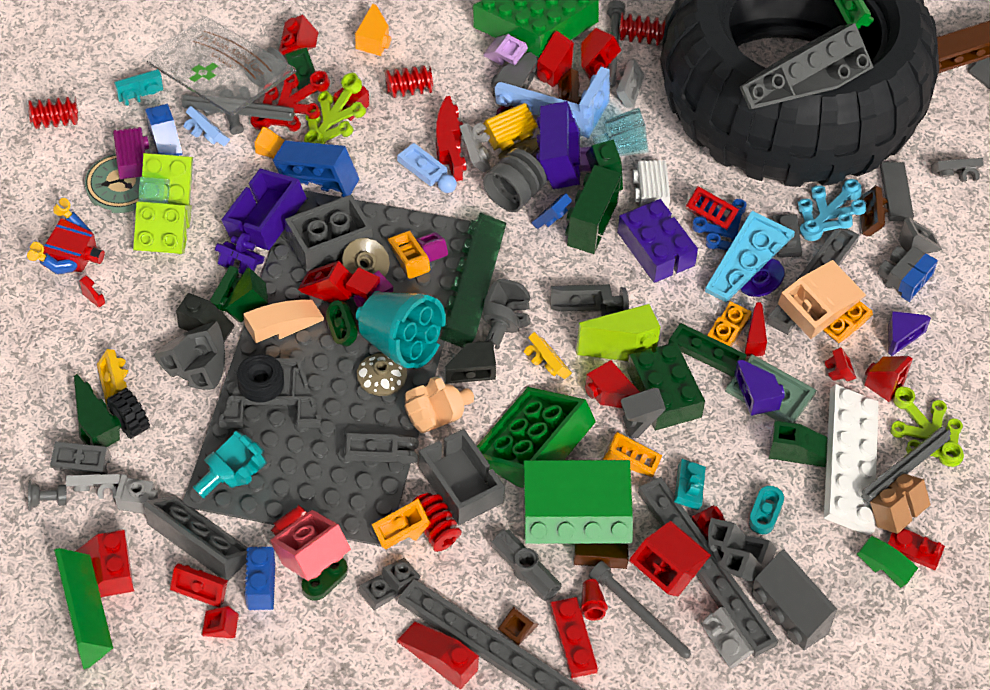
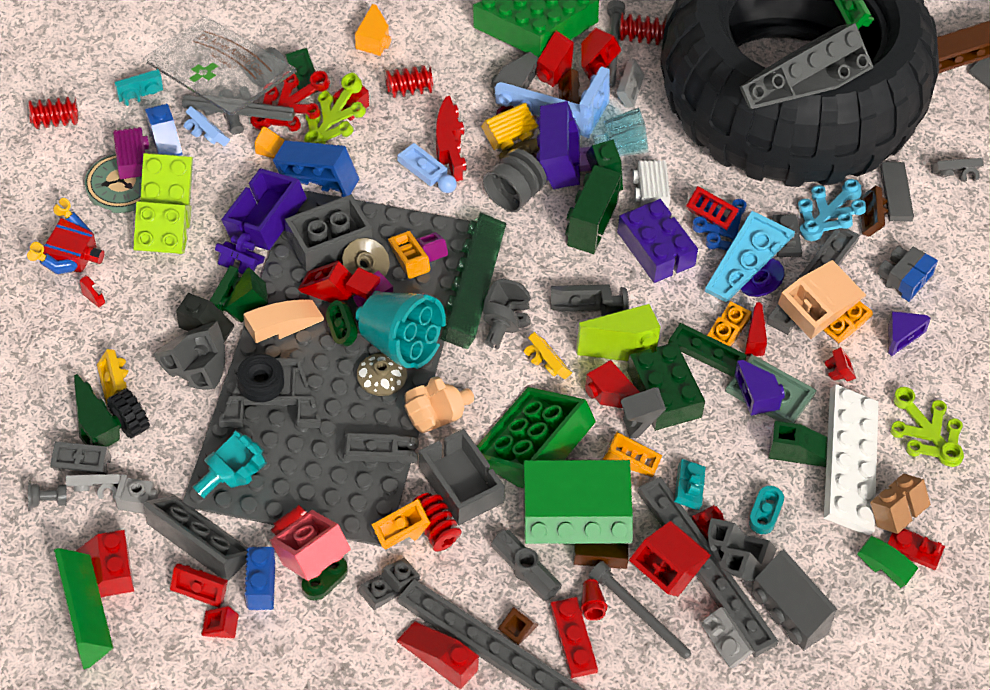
clear light blue brick [138,177,170,204] -> none
red slope [279,14,318,56] -> none
pearl dark grey slope [445,341,496,384] -> none
light grey plate [460,123,491,172] -> none
lavender slope [483,34,528,66] -> none
blue wing [531,194,572,229] -> none
dark grey axle [861,427,951,503] -> none
red slope [865,356,913,402] -> none
dark grey slope [898,217,942,254] -> none

